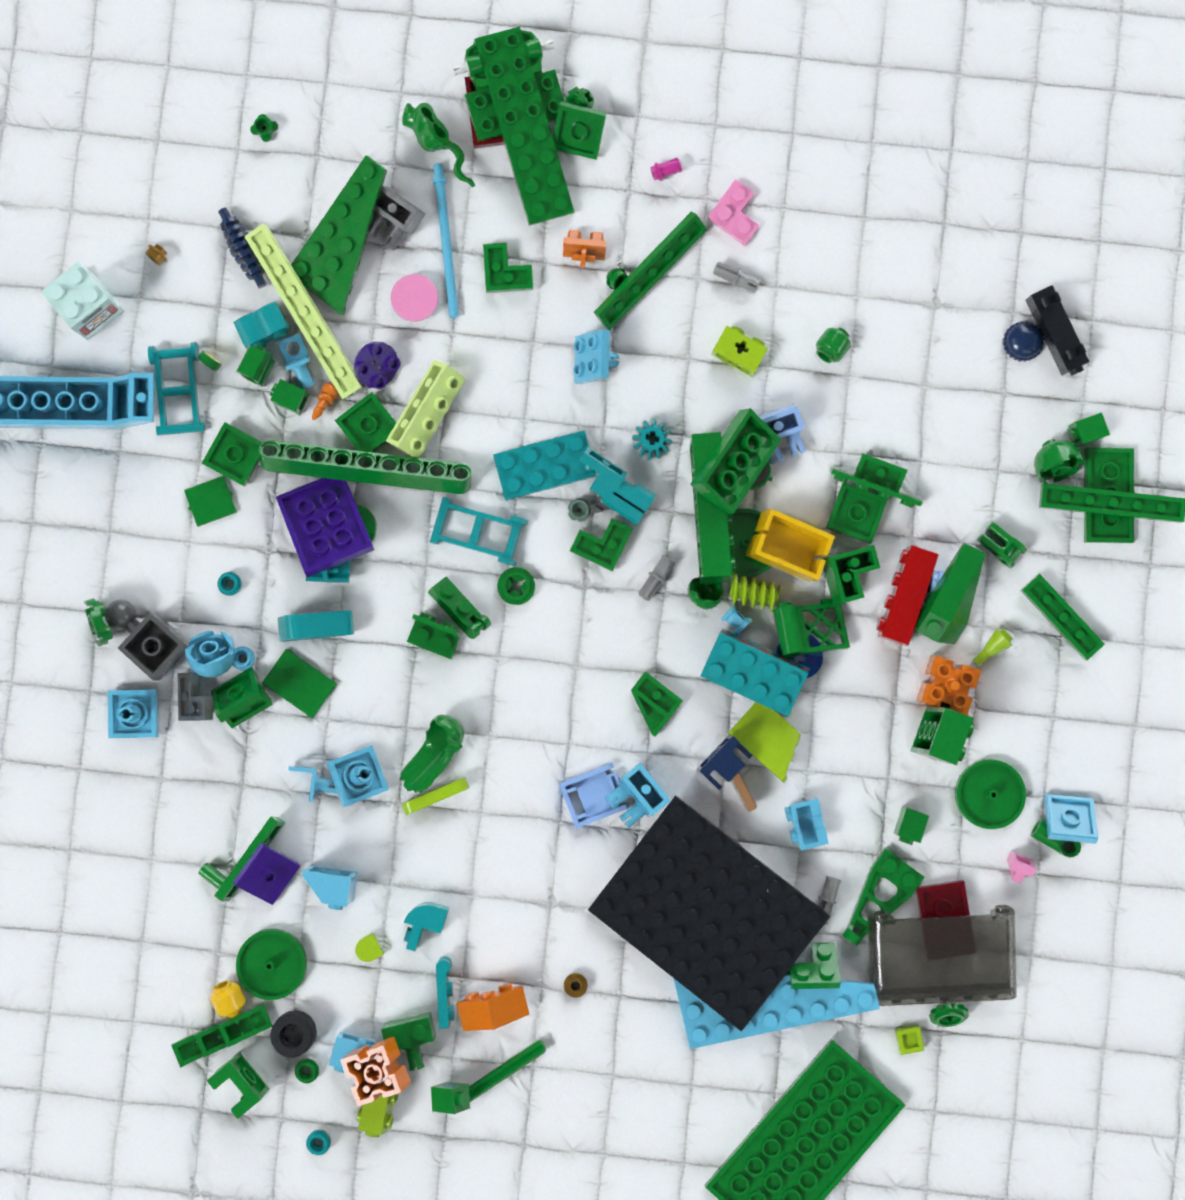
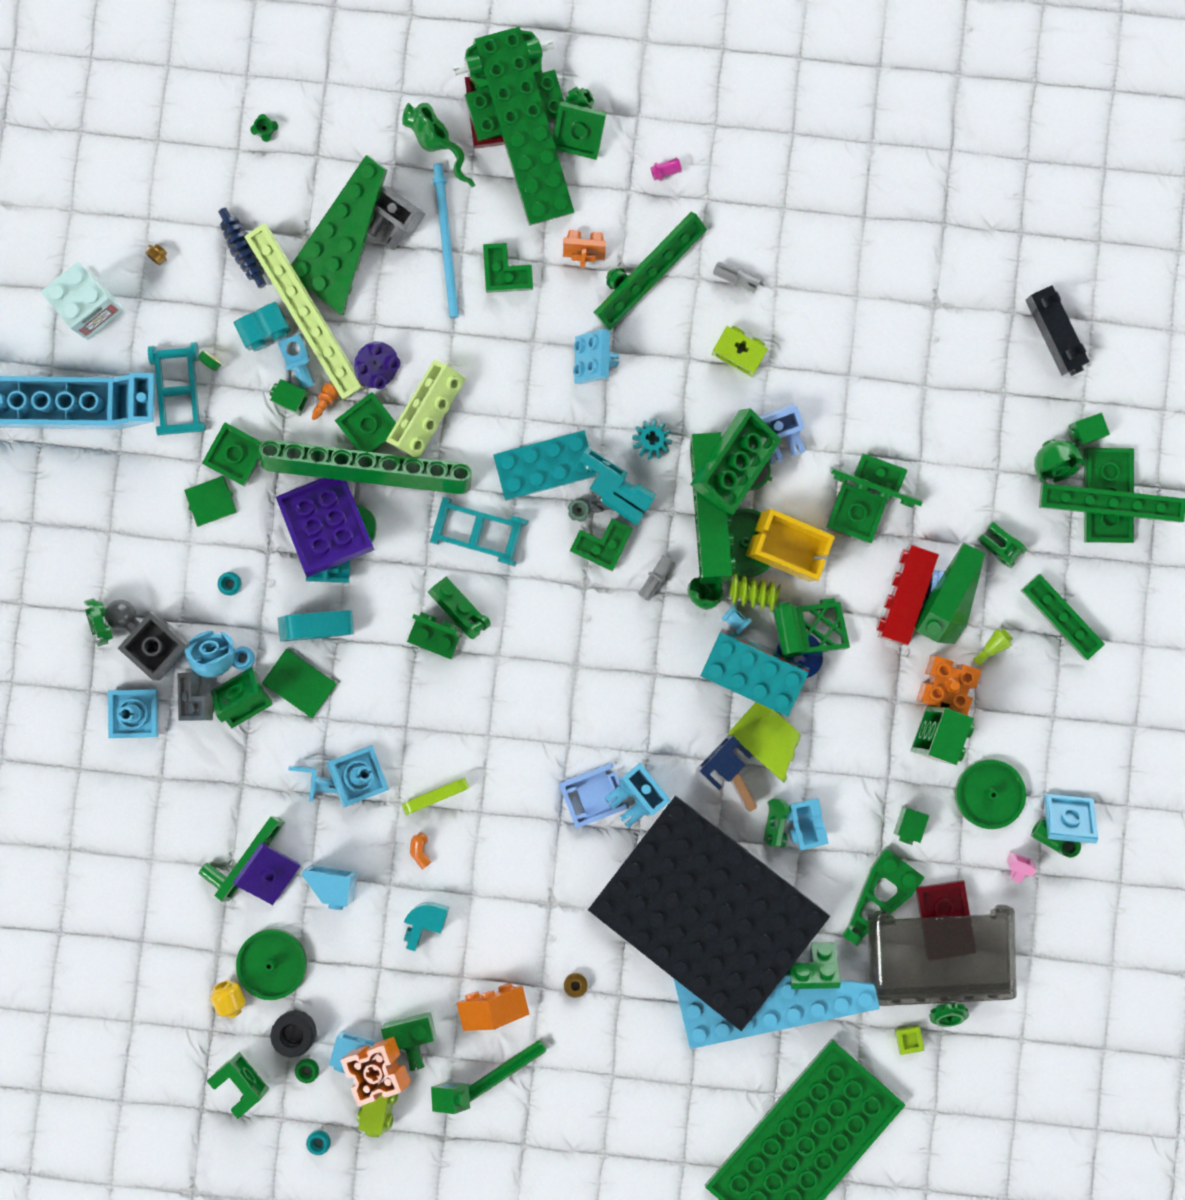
green slope [171,1004,273,1068] -> none
green brick [236,344,276,387] -> none
lime tile [355,932,384,962] -> none
bright pink piece [390,274,438,322] -> none
green hair [400,715,464,793] -> none
teal plate [436,956,455,1029] -> none
green gear [497,567,535,605] -> none
green wing [631,671,683,737] -> none
bright pink plate [707,179,760,246] -> none
green head [816,328,851,363] -> none
light grey axle [818,876,841,925] -> none
green brick [823,545,880,605] -> none
dark blue hat [1003,321,1044,362] -> none
none -> orange arm [410,832,431,870]
none -> green piece [763,798,791,847]

